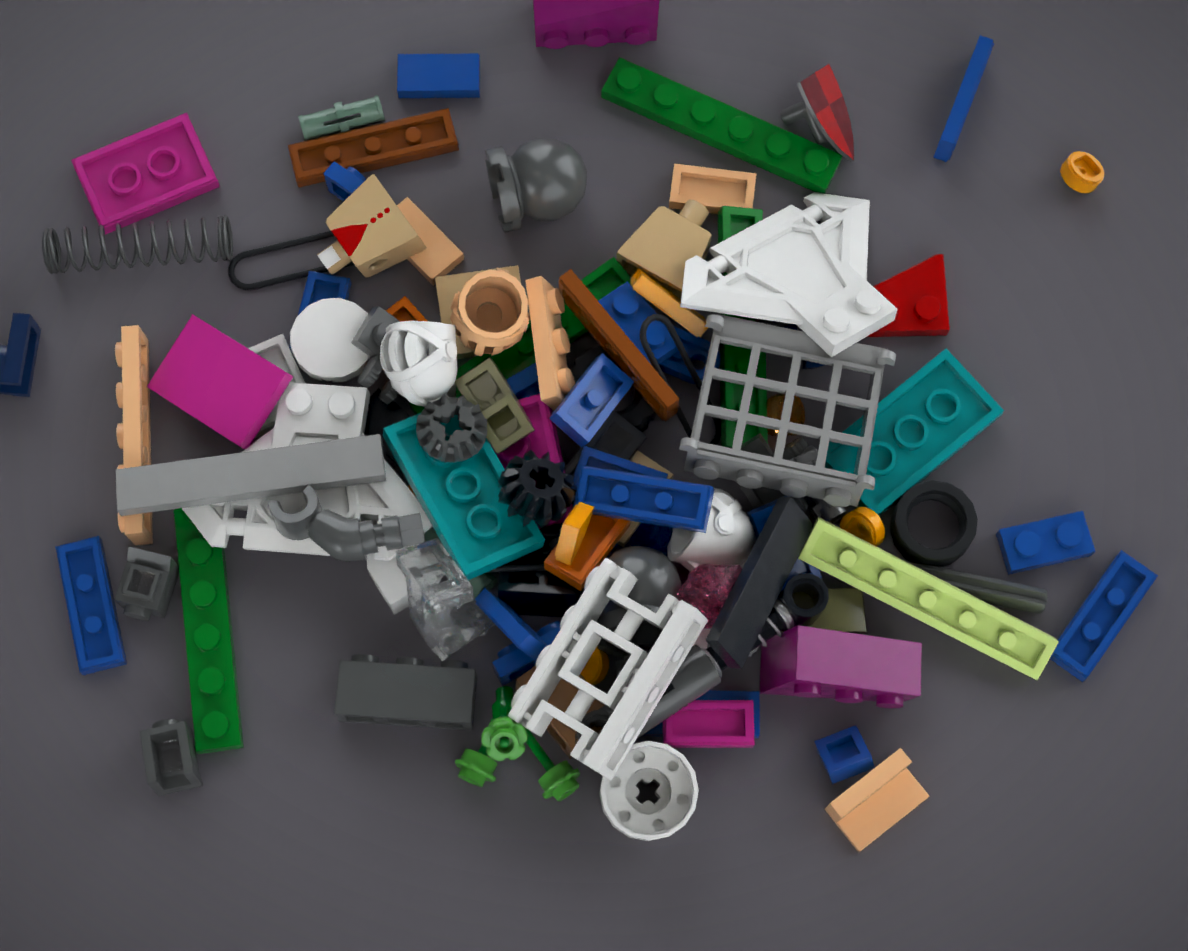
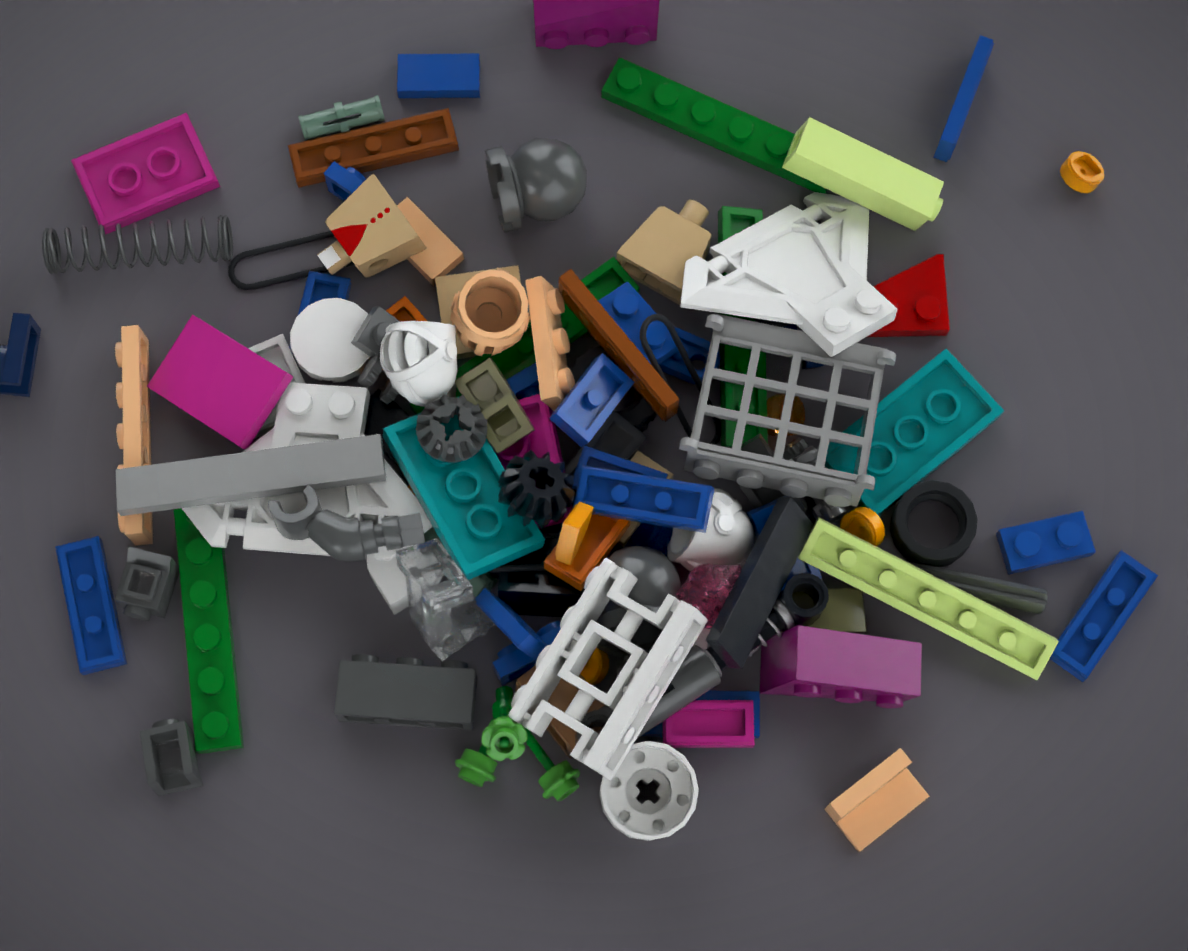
light orange tile [630,267,708,338] -> none
light nougat tile [669,164,757,214] -> none
shield [780,64,854,162] -> none
blue plate [814,725,875,784] -> none
none -> yellowish green brick [782,117,944,231]

